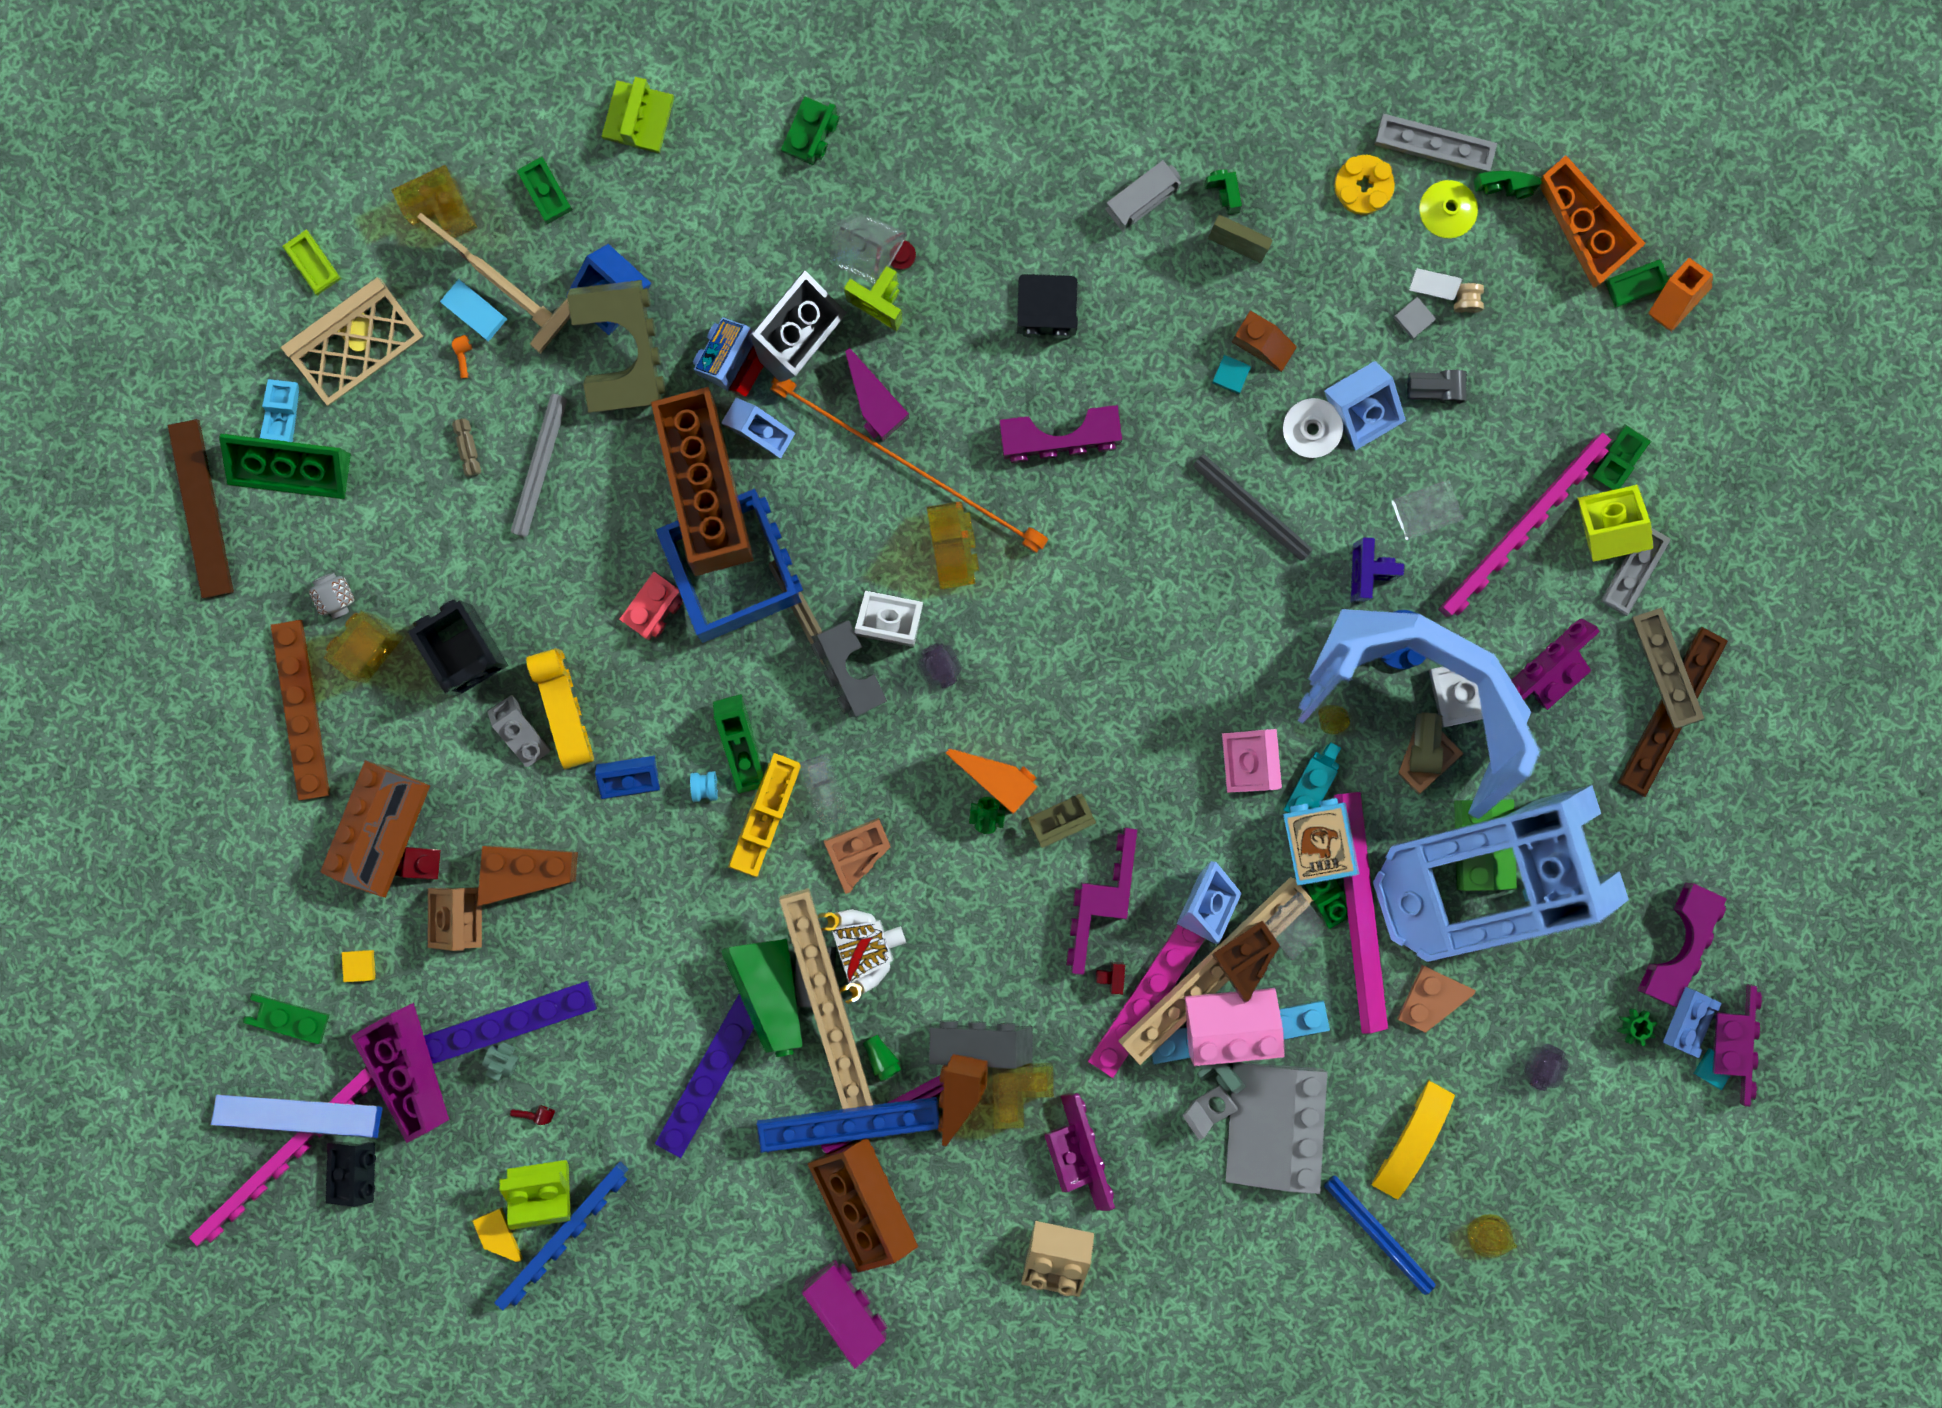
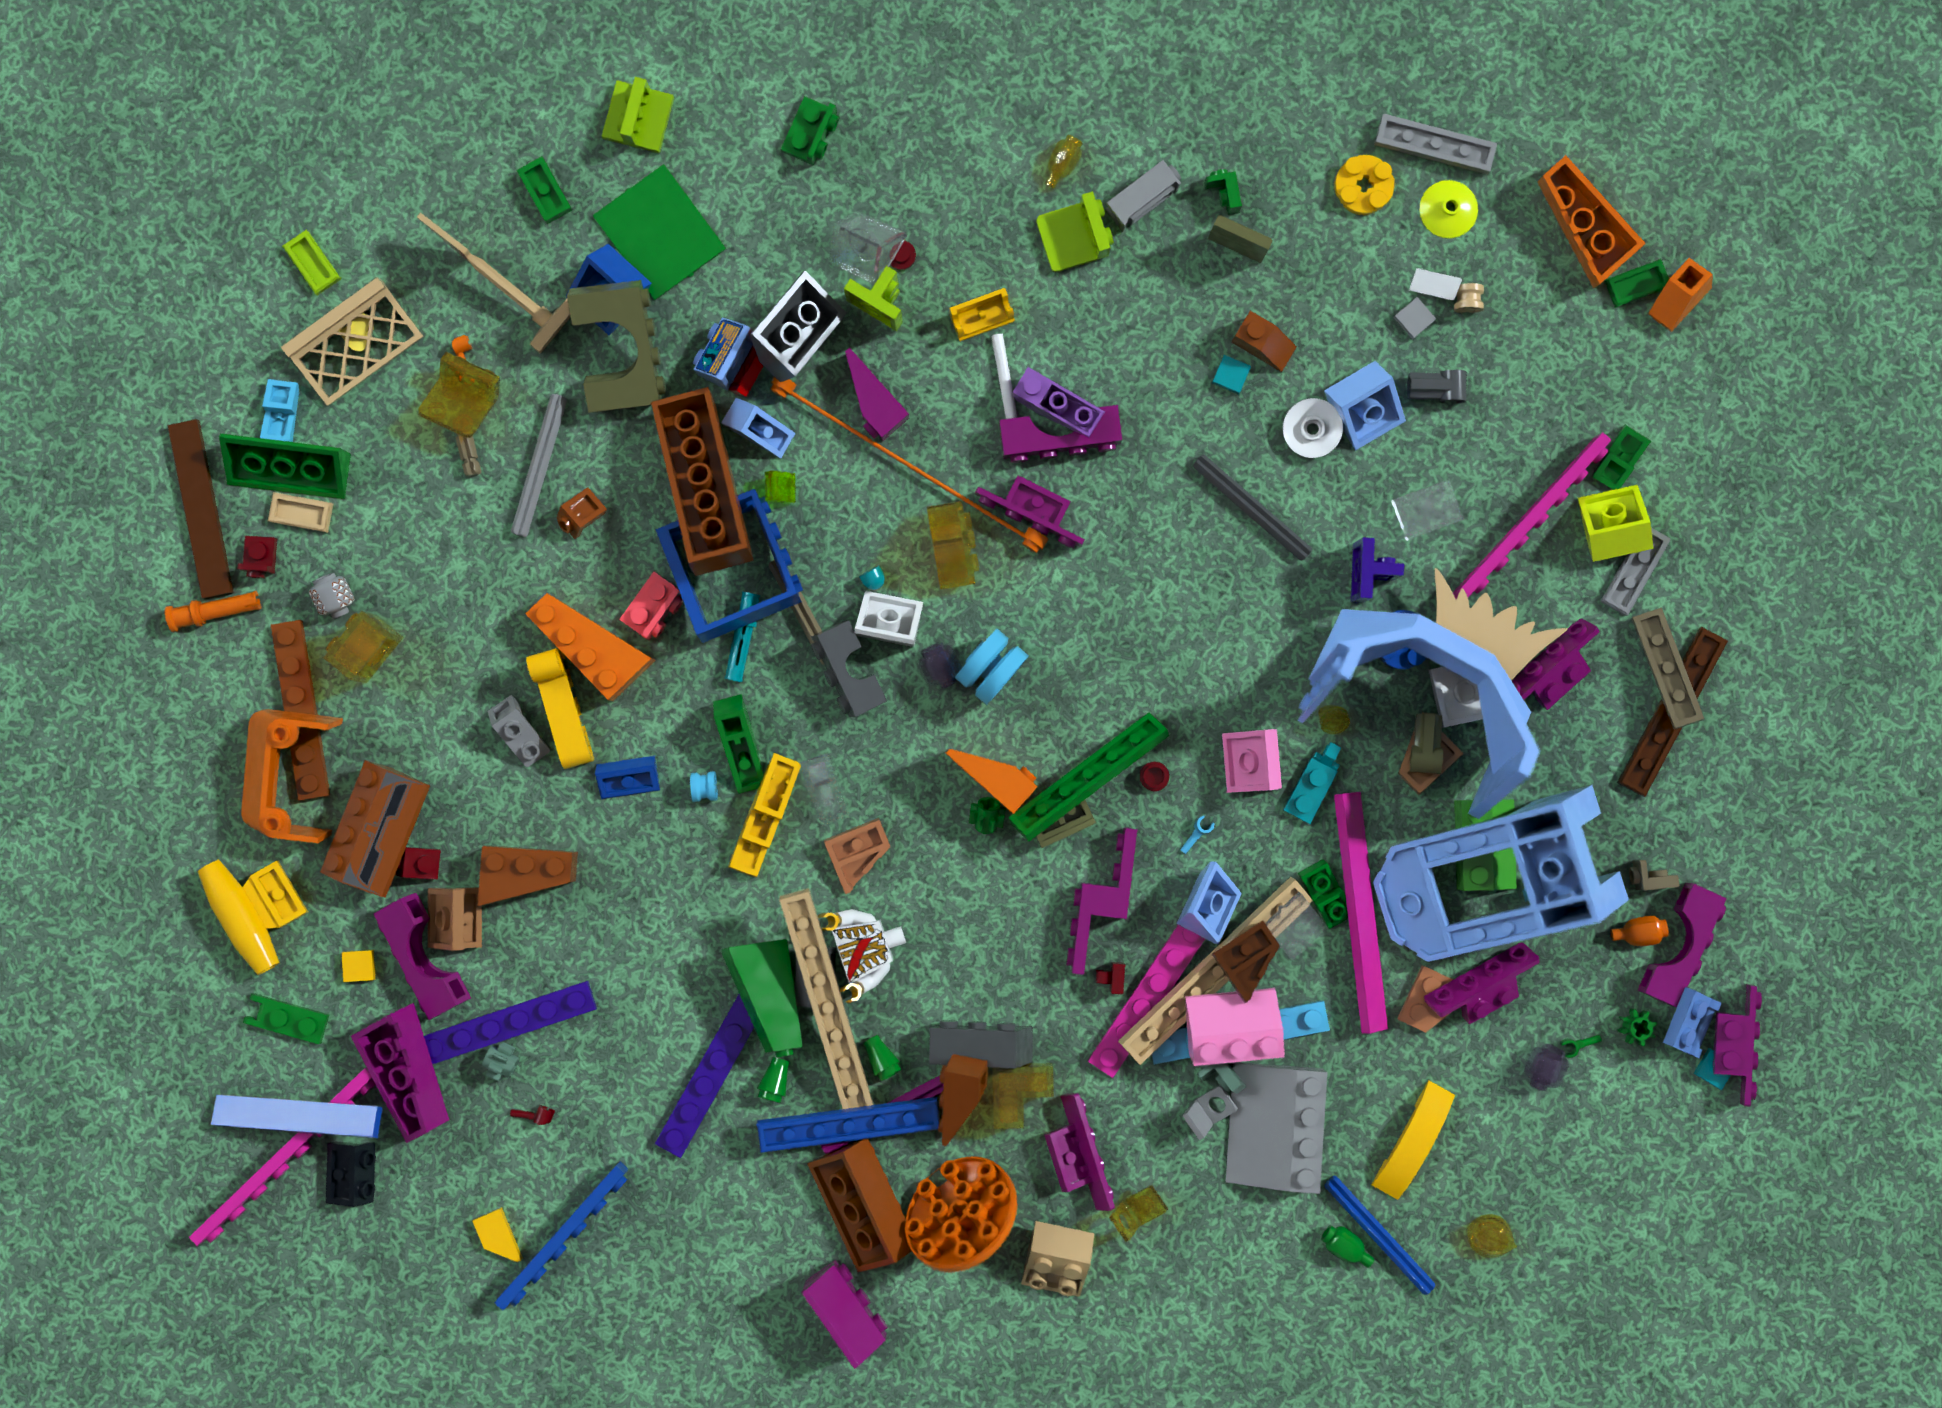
clear yellow brick [391,165,478,238] -> none
black container [408,599,509,696] -> none
medium azure slope [440,279,507,342] -> none
lime bracket [499,1160,570,1230] -> none
black bracket [1017,274,1078,339] -> none
brick [1283,798,1360,886] -> none
green slope [1473,171,1542,199] -> none
none -> orange pin [165,591,261,632]
none -> yellow plate [197,860,308,975]
none -> dark red bracket [237,536,277,579]
none -> orange windscreen [241,709,343,843]
none -> tan tile [268,492,333,533]
none -> magenta arch [374,893,471,1020]
none -> clear yellow bracket [418,352,500,438]
none -> orange wedge [525,593,656,701]
none -> dark orange bracket [556,487,607,539]
none -> green piece [592,164,726,300]
none -> teal pin [724,591,761,682]
none -> green cone [757,1057,790,1103]
none -> clear neon green plate [765,470,796,503]
none -> teal hinge [859,565,885,590]
none -> orange bracket [905,1156,1017,1272]
none -> yellow hinge [949,288,1015,341]
none -> medium azure wheel [955,629,1029,705]
none -> magenta bracket [975,475,1085,549]
none -> white bar [991,334,1018,419]
none -> green plate [1008,712,1169,842]
none -> medium lavender slope [1013,367,1105,438]
none -> lime bracket [1036,191,1114,272]
none -> clear yellow plant [1044,134,1083,189]
none -> clear yellow bracket [1109,1185,1168,1242]
none -> dark red plate [1139,761,1170,791]
none -> medium azure hand [1180,816,1214,854]
none -> green plant [1321,1225,1375,1268]
none -> magenta bracket [1424,942,1540,1024]
none -> tan piece [1435,568,1568,681]
none -> green hand [1560,1035,1602,1058]
none -> orange plant [1610,916,1669,946]
none -> dark tan bracket [1629,860,1680,890]

